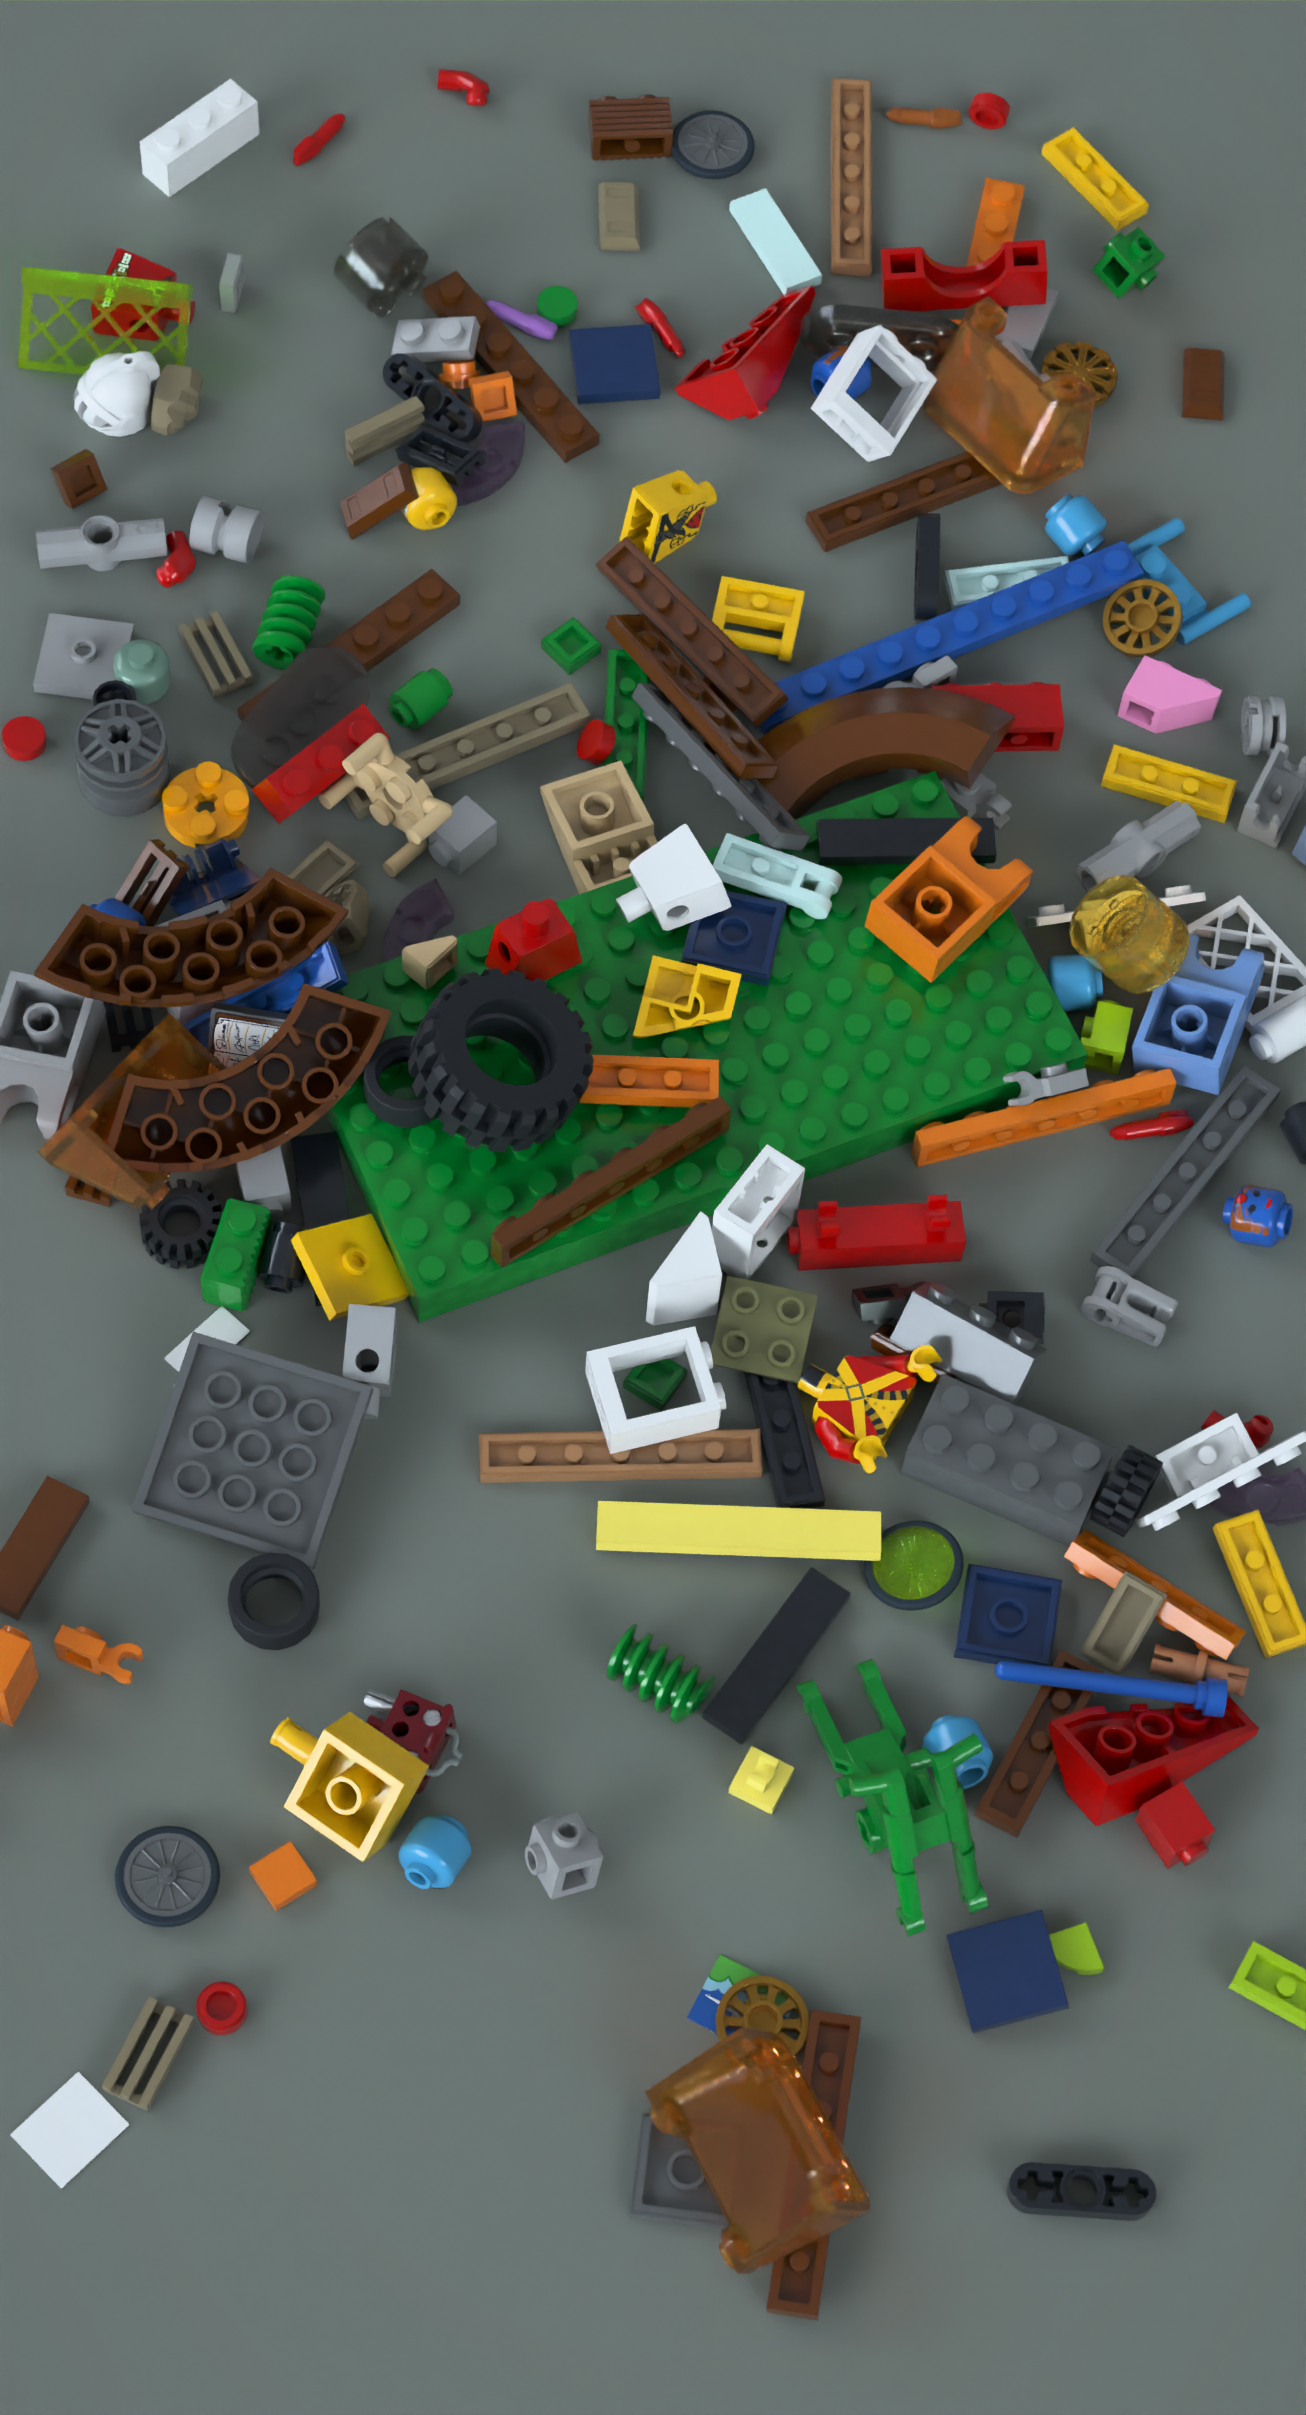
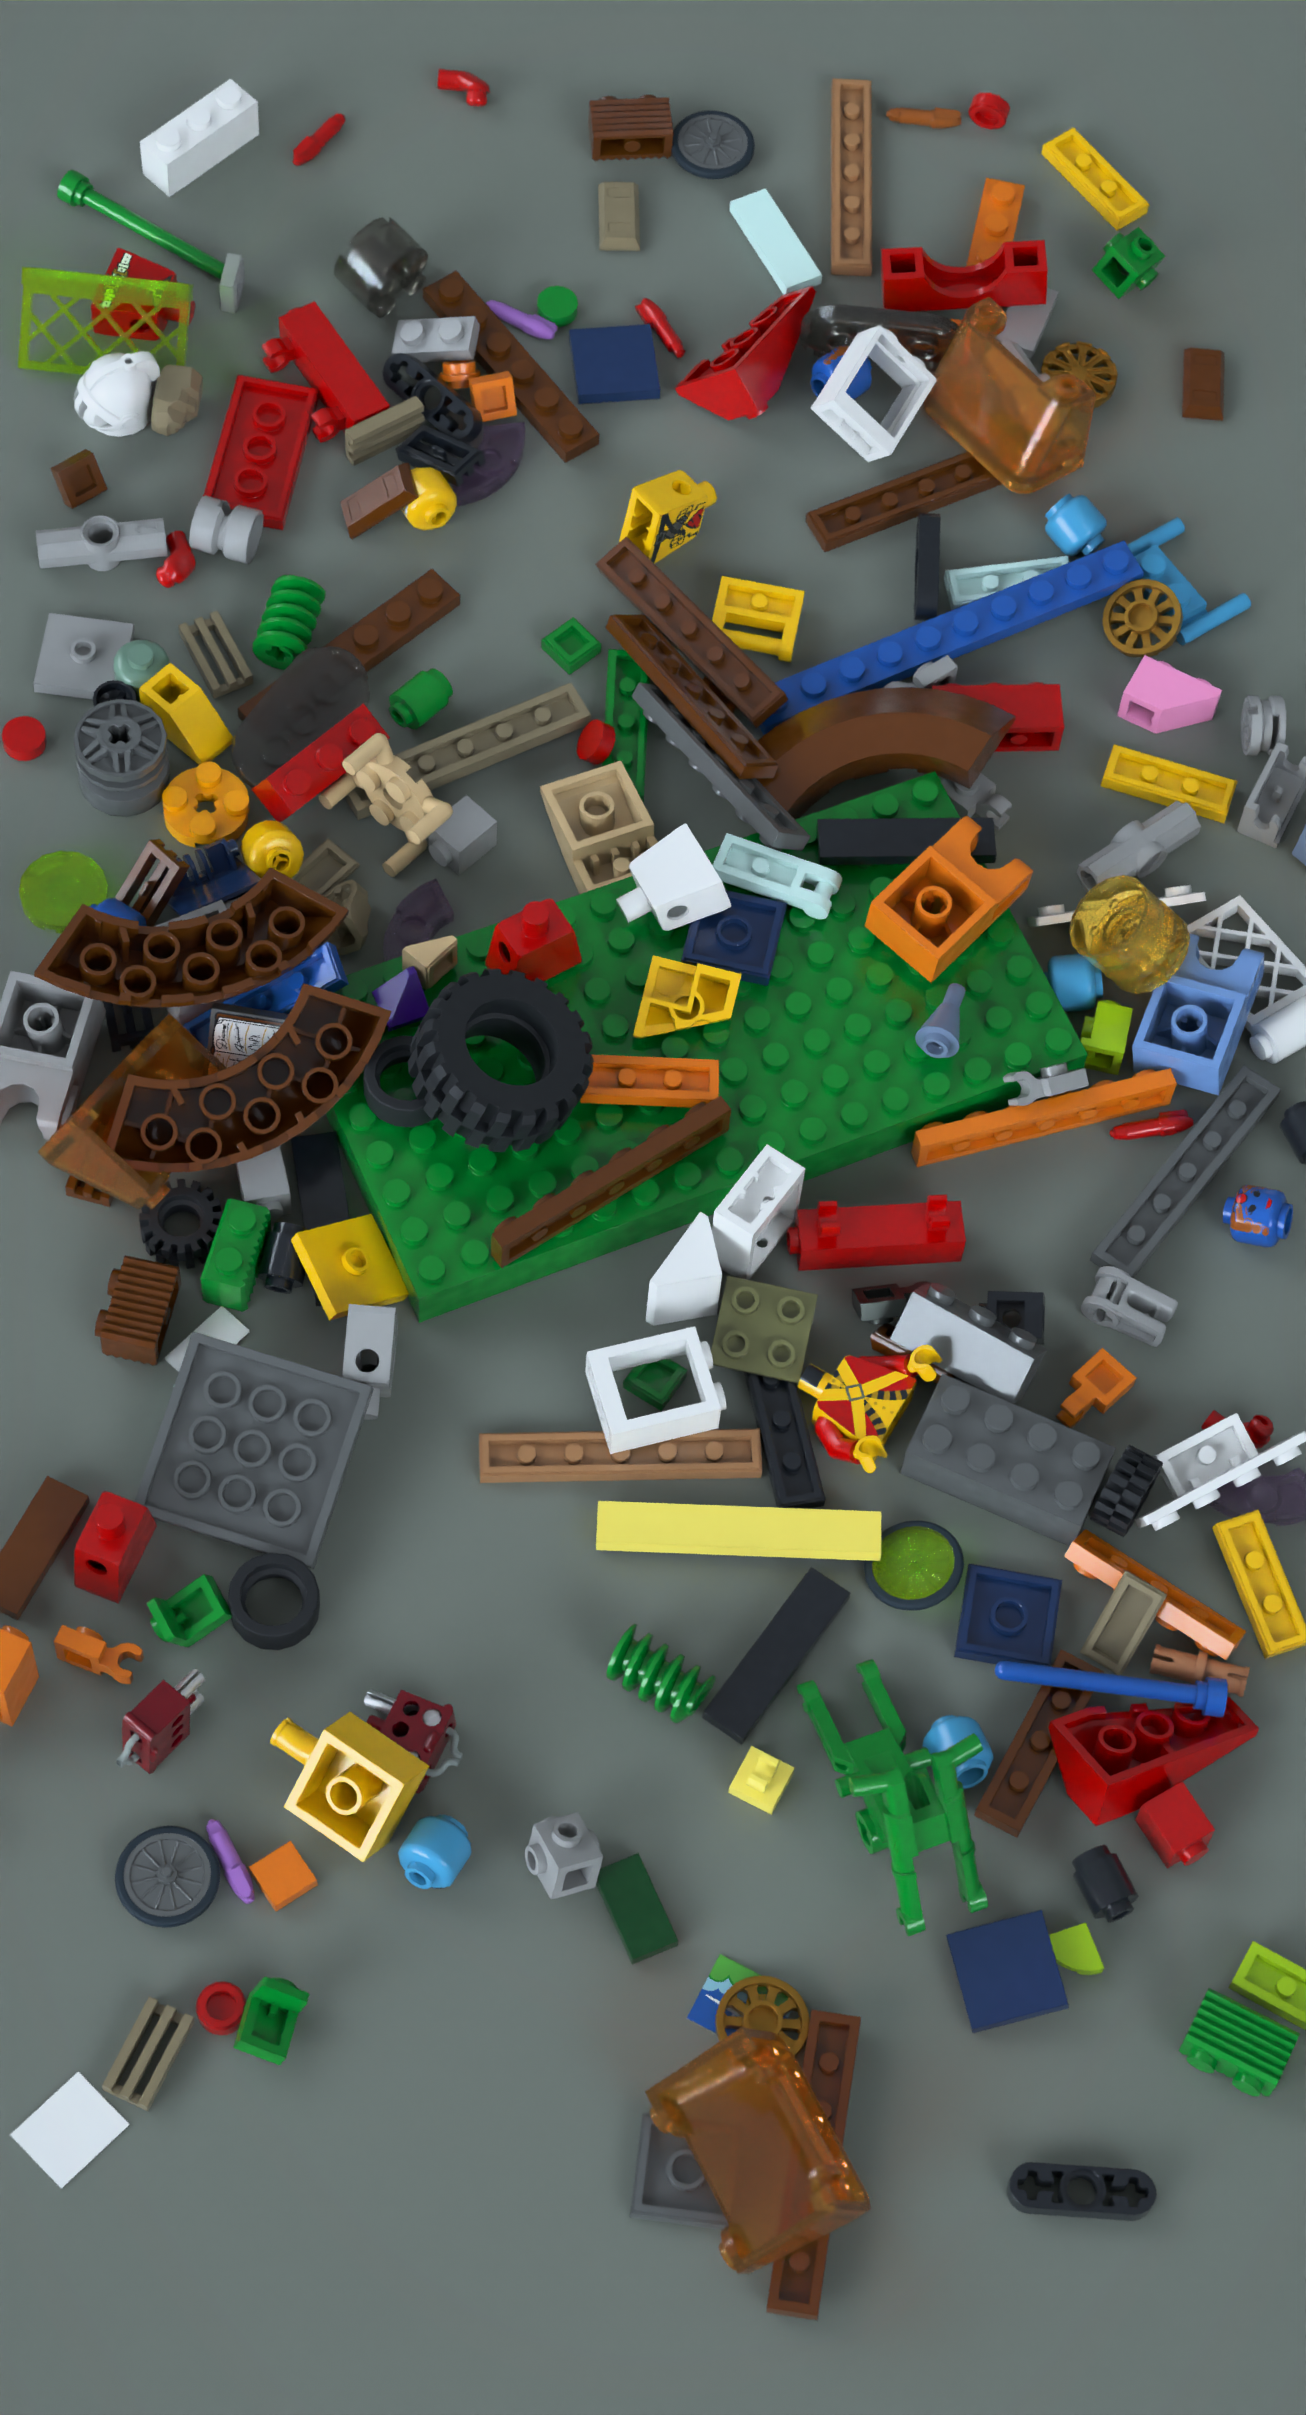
none -> clear neon green tile [19,851,109,934]
none -> green piece [57,169,225,279]
none -> red torso [74,1491,157,1604]
none -> reddish brown brick [95,1255,181,1366]
none -> dark red piece [116,1669,205,1774]
none -> yellow slope [139,662,234,765]
none -> green bracket [147,1574,232,1648]
none -> red tile [203,374,319,530]
none -> medium lavender piece [206,1819,255,1904]
none -> green bracket [233,1977,310,2066]
none -> yellow head [241,820,304,879]
none -> red brick [262,301,390,443]
none -> dark purple slope [372,966,429,1032]
none -> dark green tile [596,1853,678,1965]
none -> sand blue cone [915,983,966,1058]
none -> orange plate [1056,1348,1137,1428]
none -> black brick [1072,1845,1138,1923]
none -> green brick [1178,1988,1300,2096]

